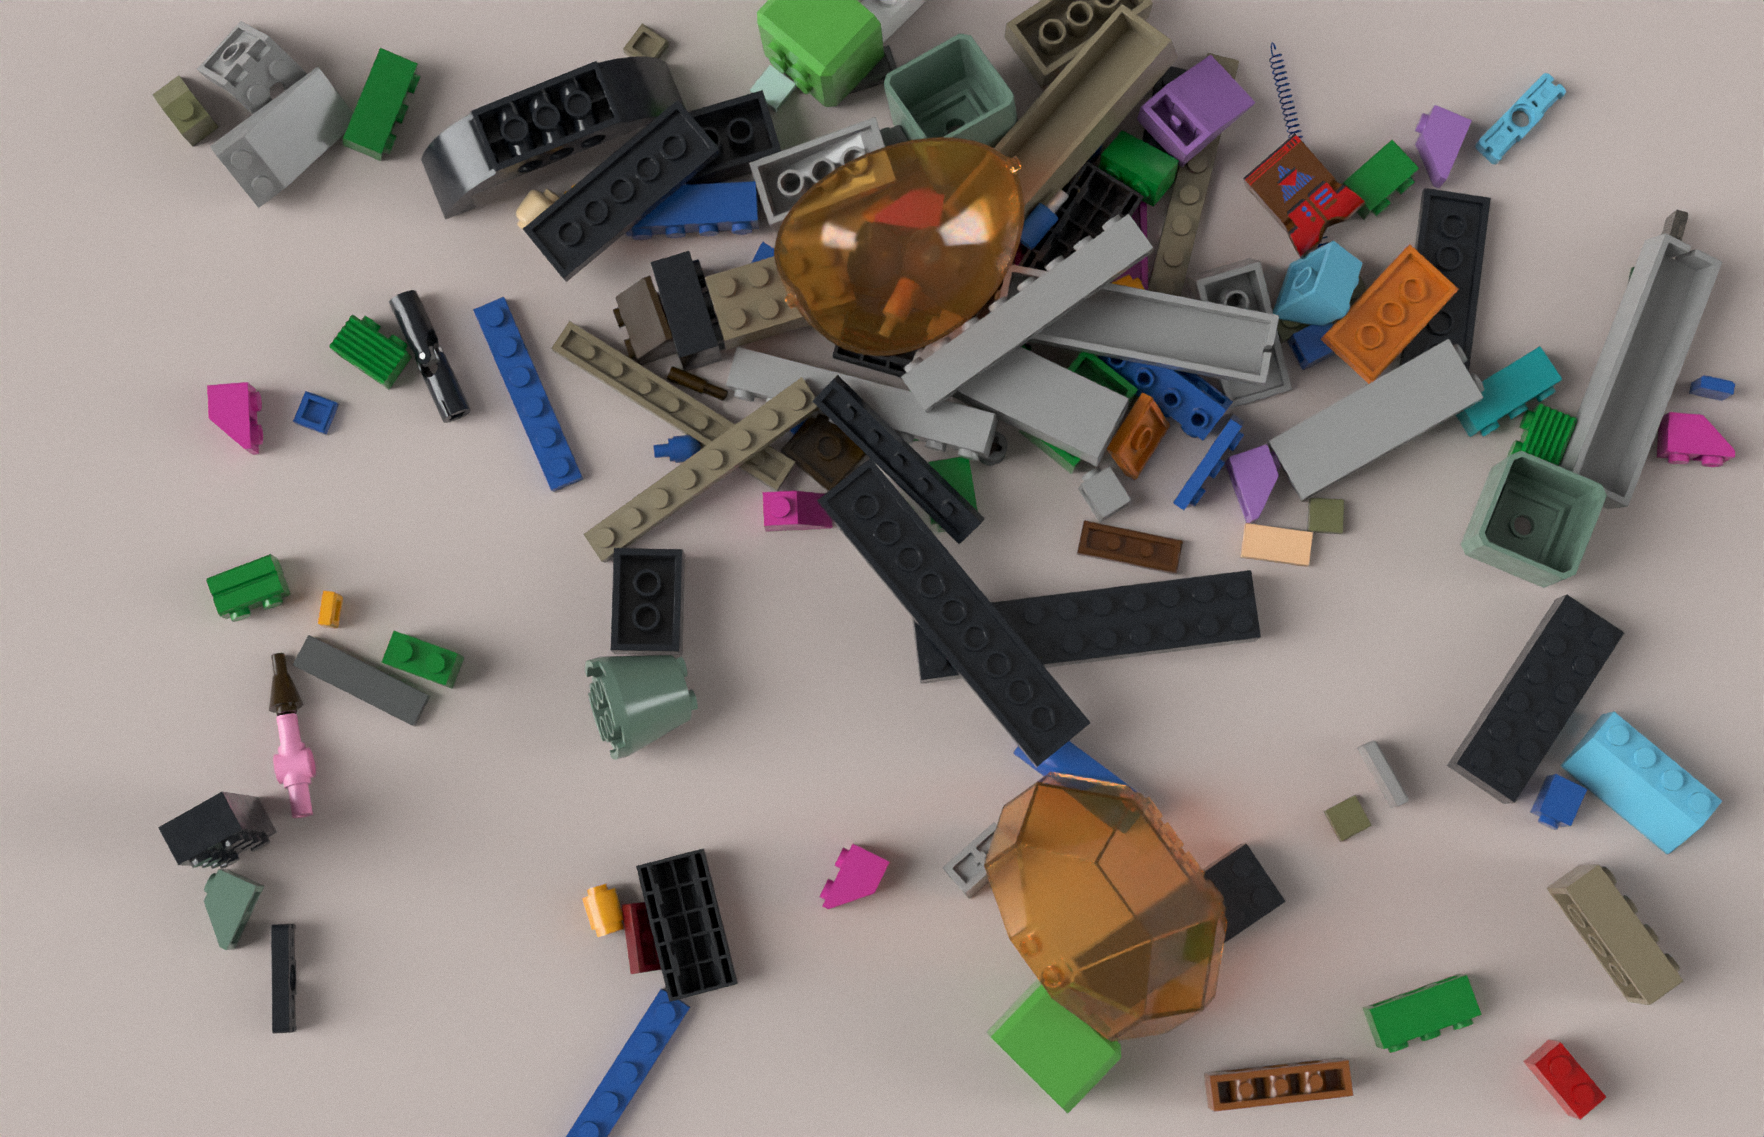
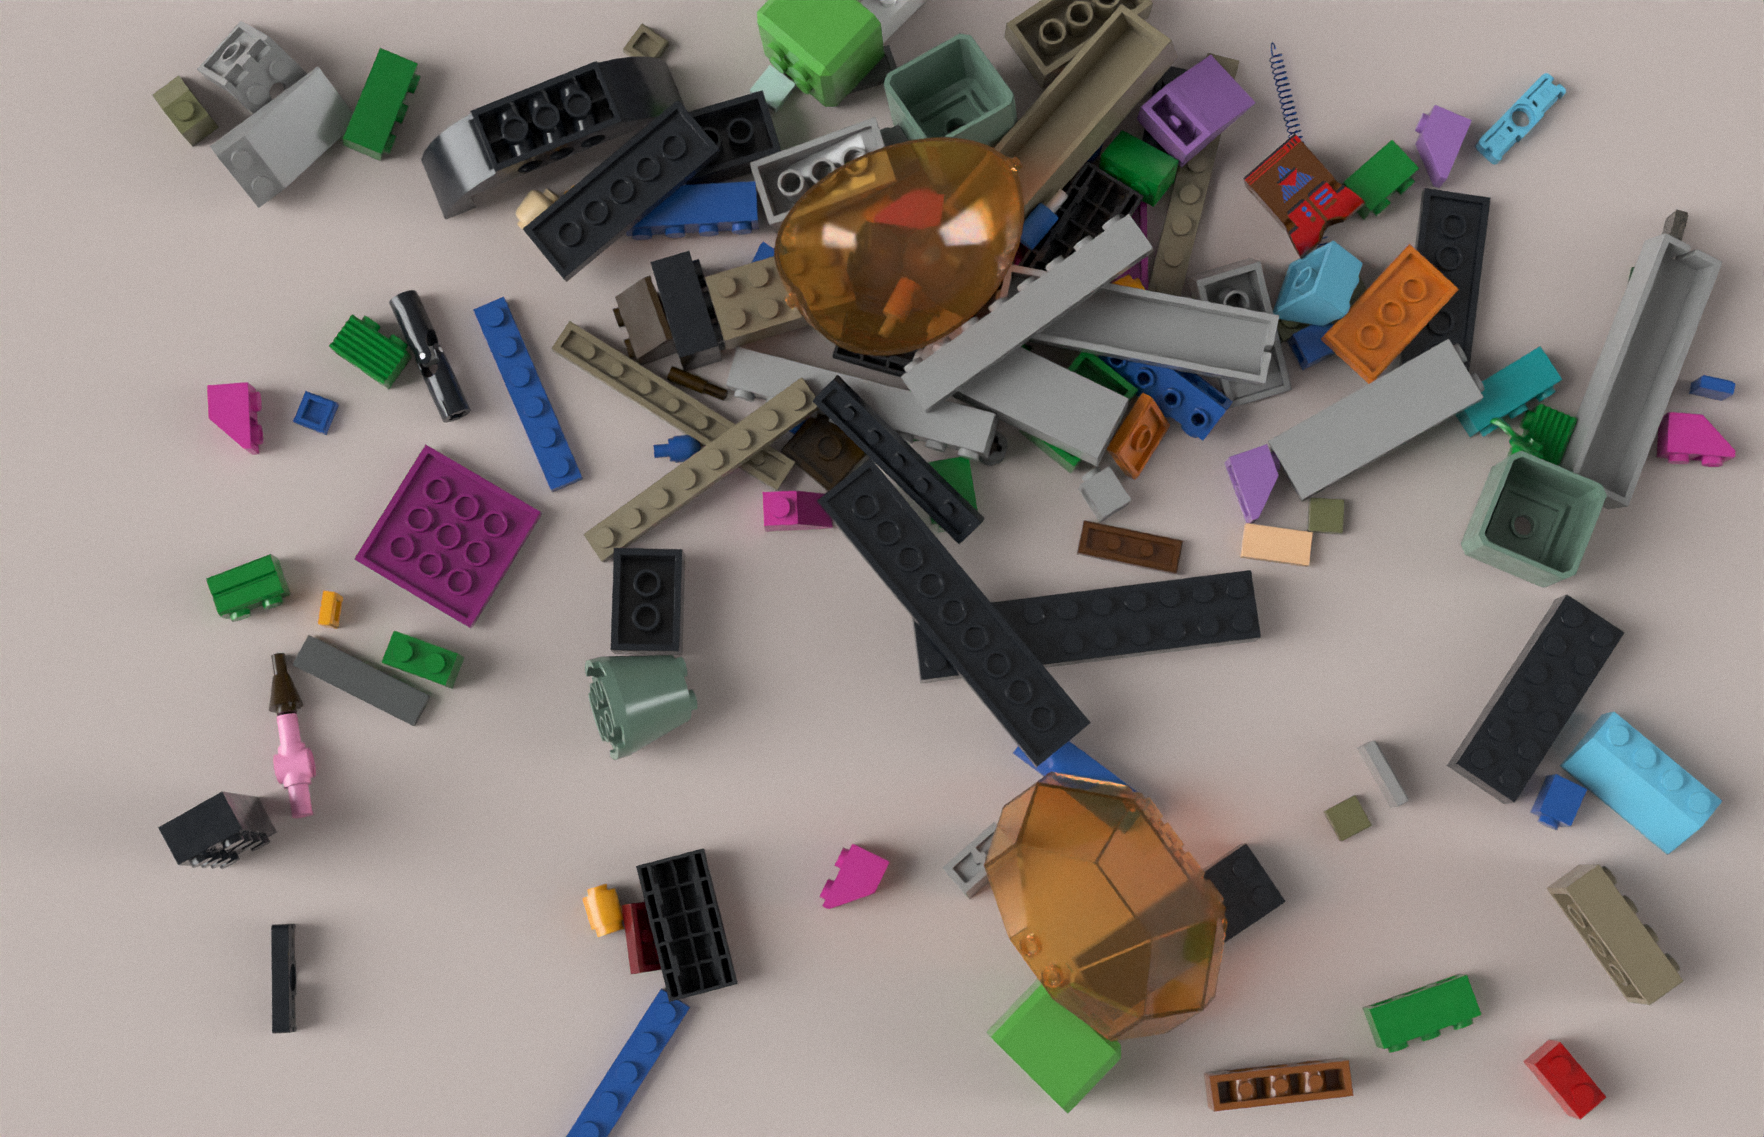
sand green slope [204,869,264,950] -> none
blue wing [1173,414,1244,510] -> none
none -> magenta plate [354,444,542,629]
none -> green plate [1489,417,1545,459]

